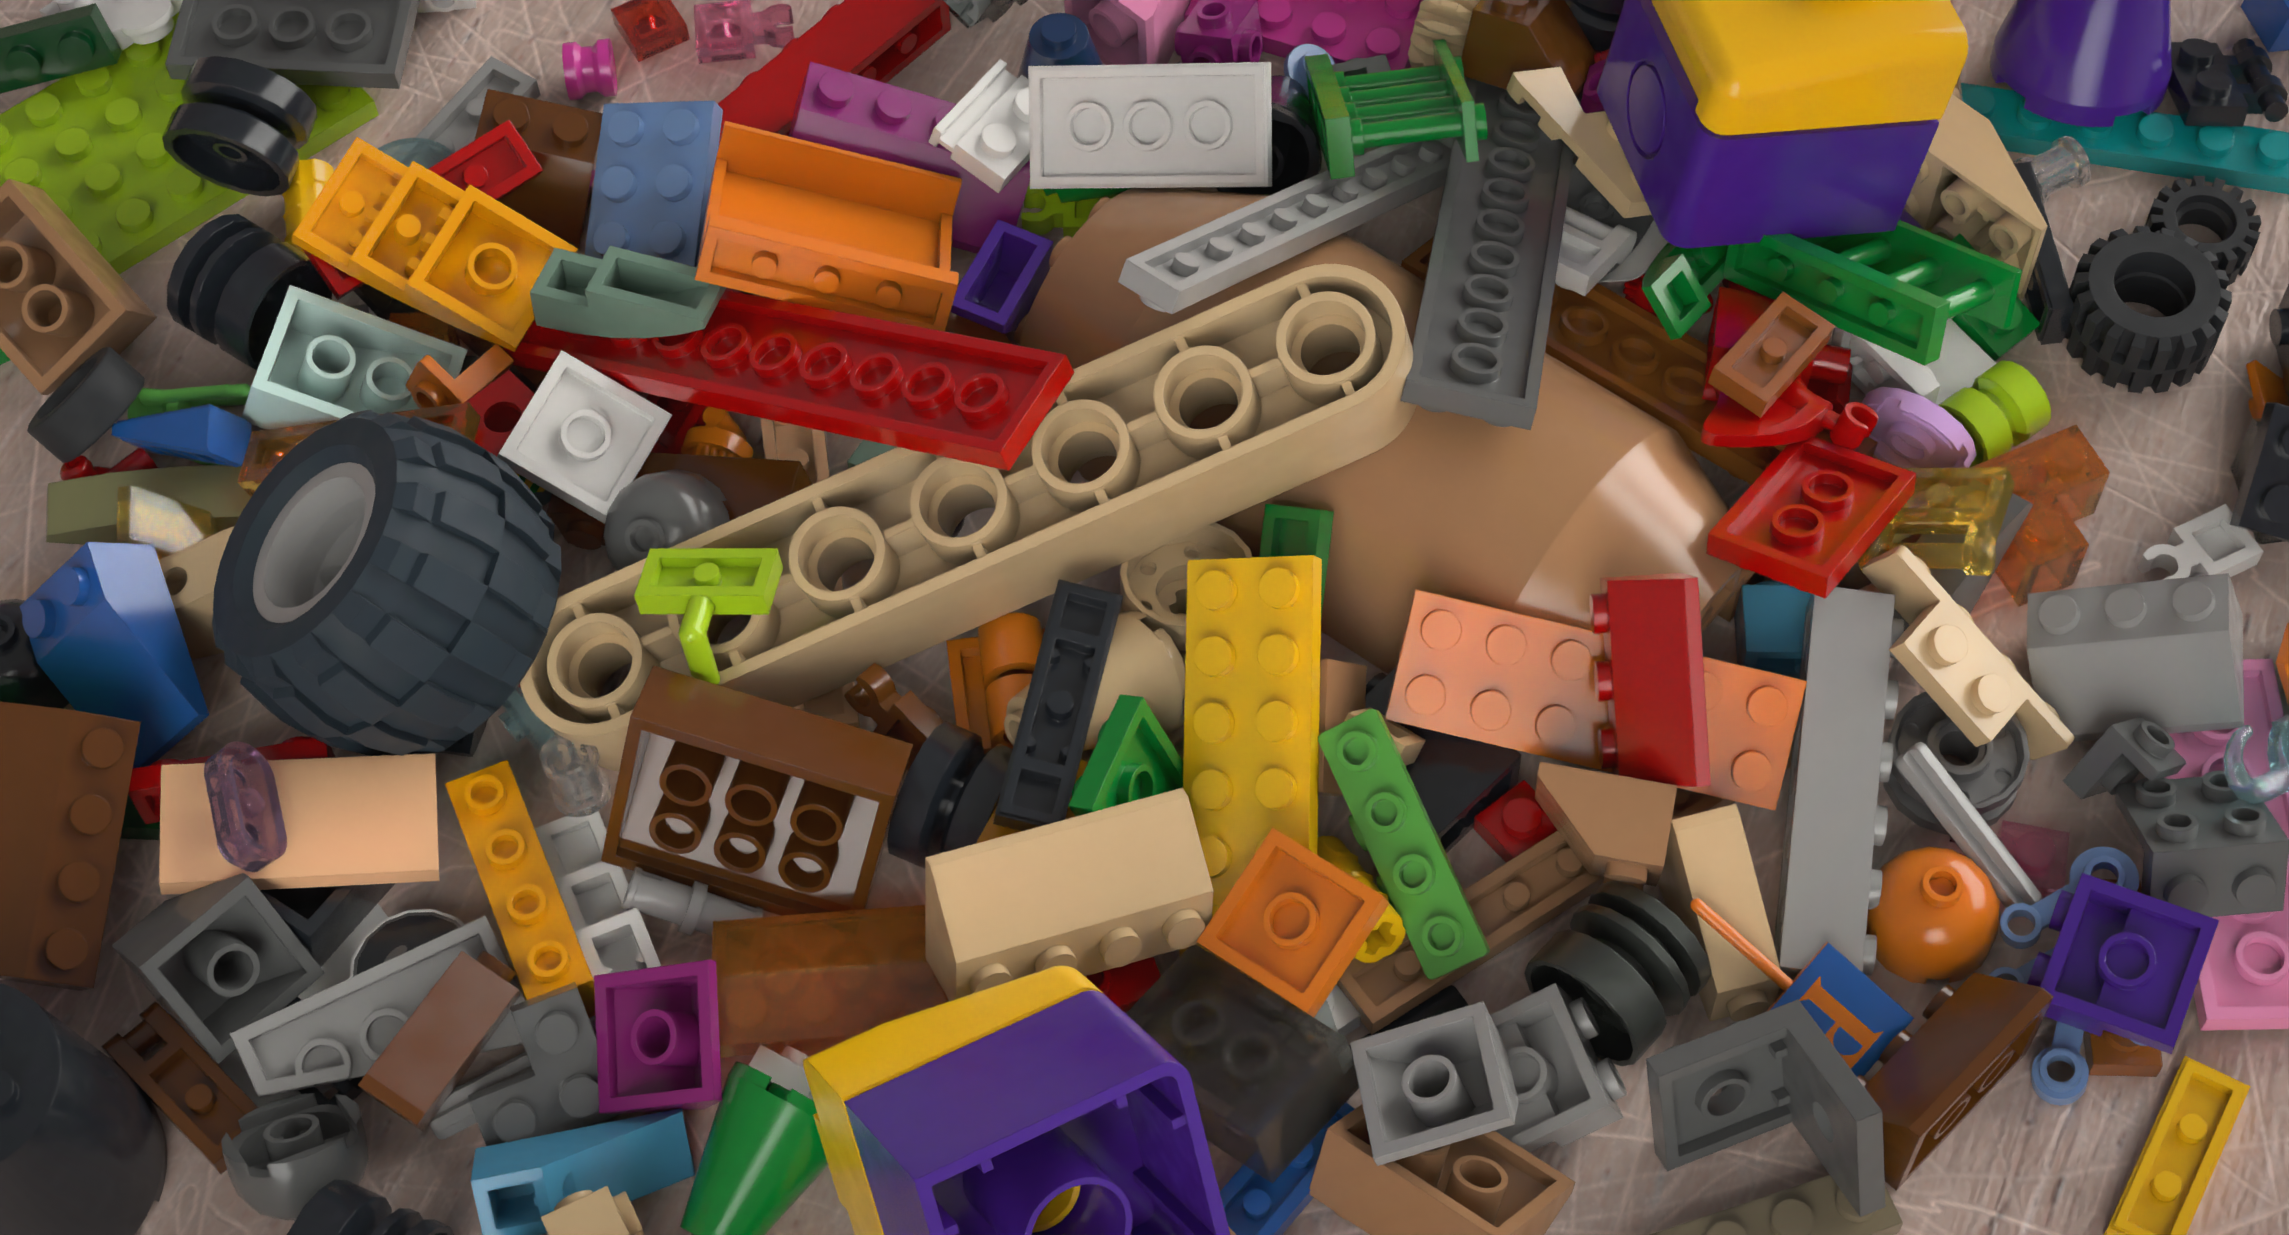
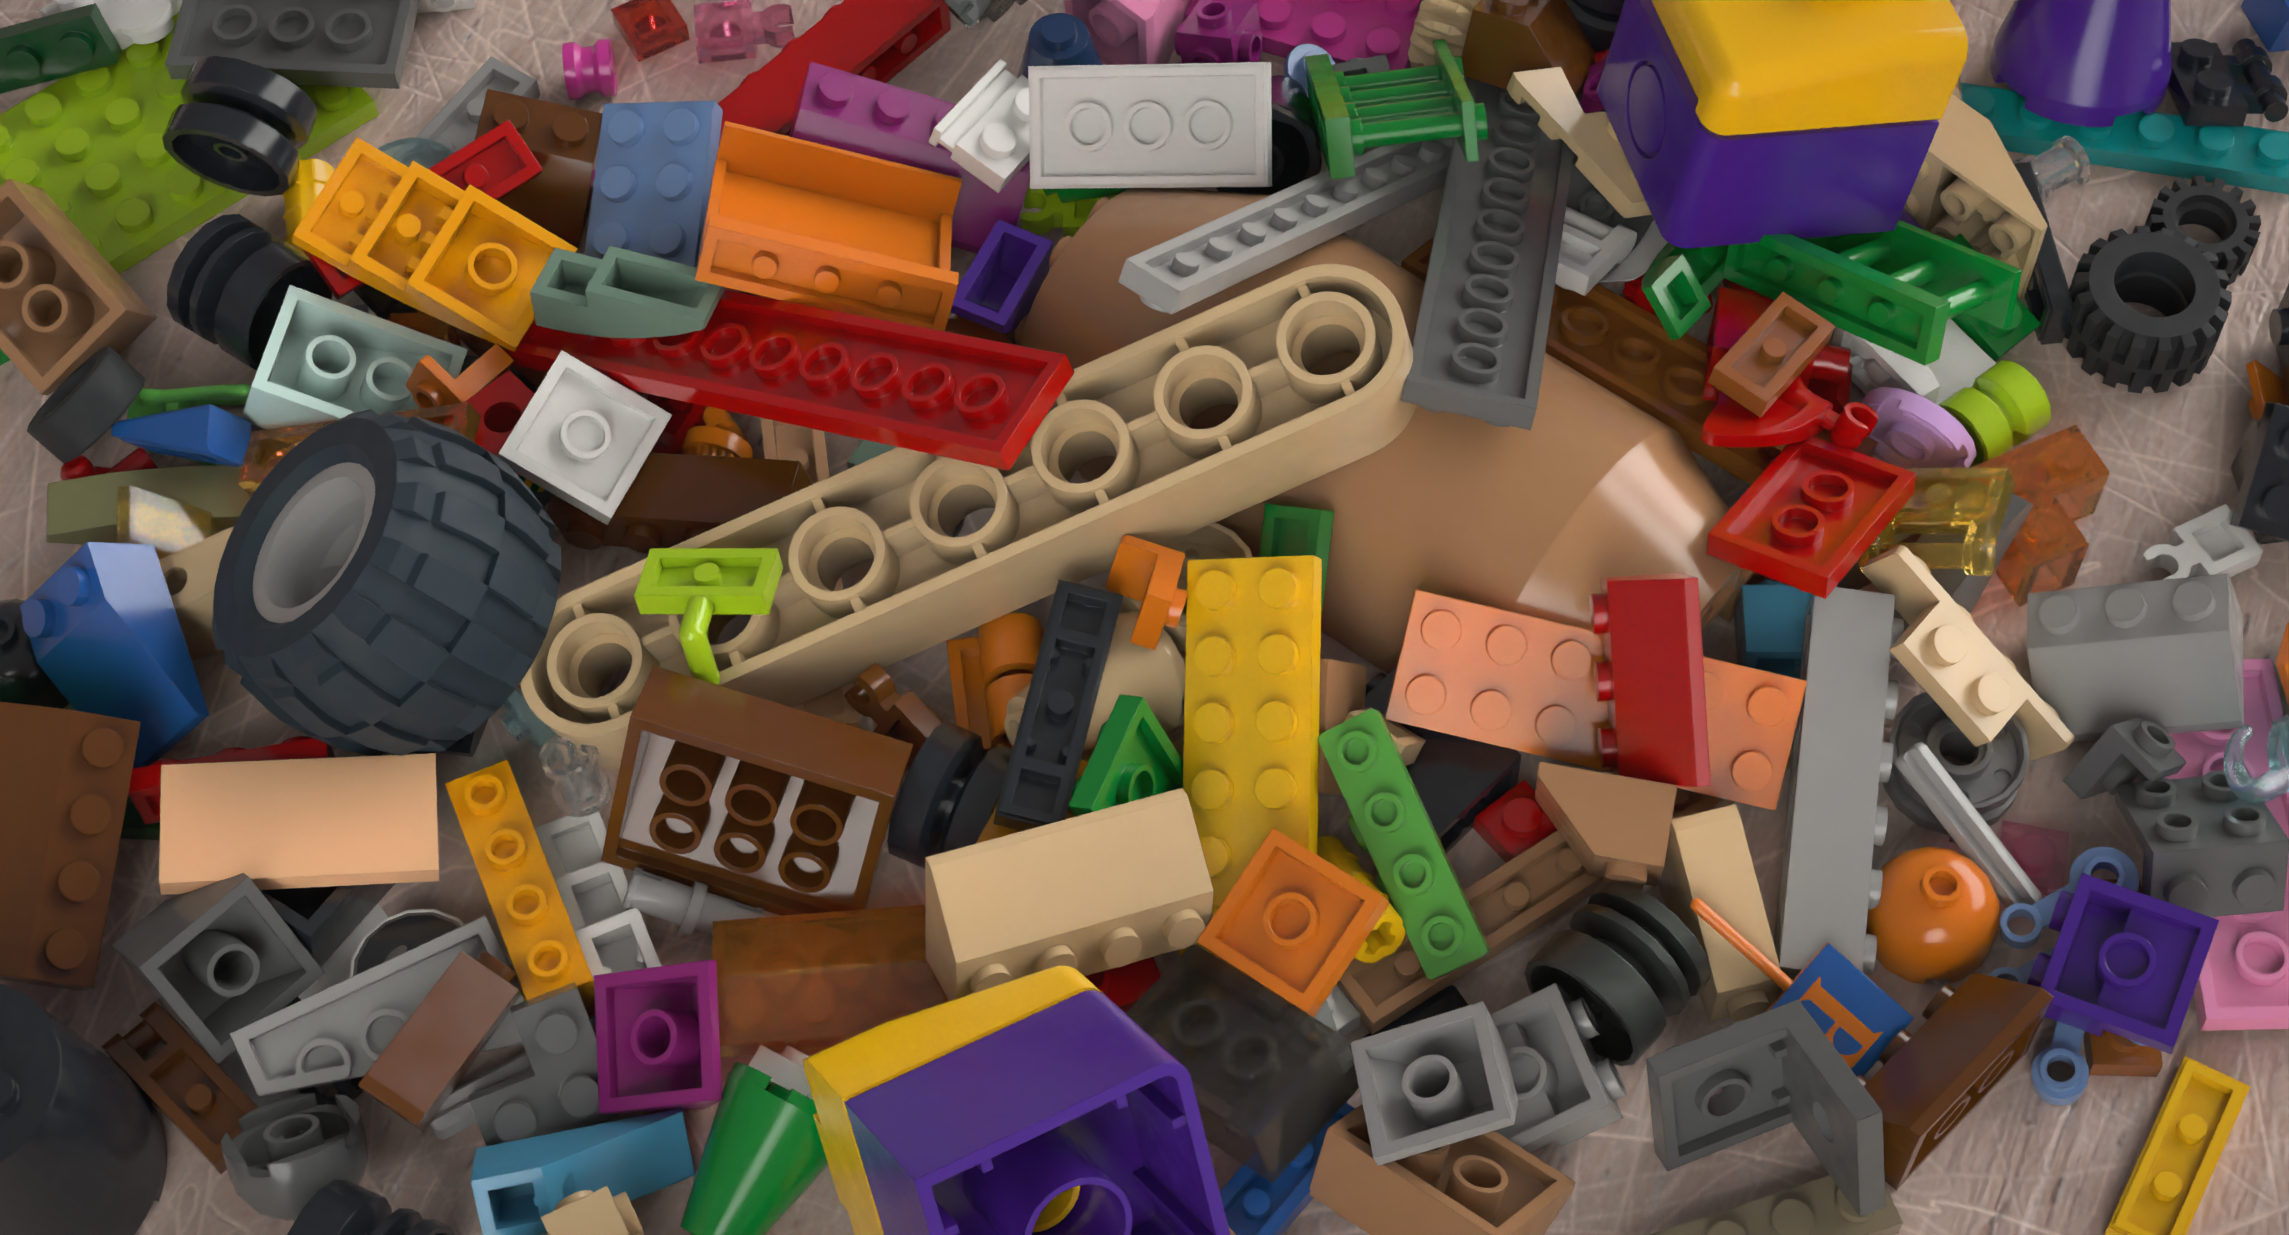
plate [204,741,287,872] -> none
dark grey cylinder [603,469,730,571] -> none
none -> orange bracket [1106,535,1188,650]

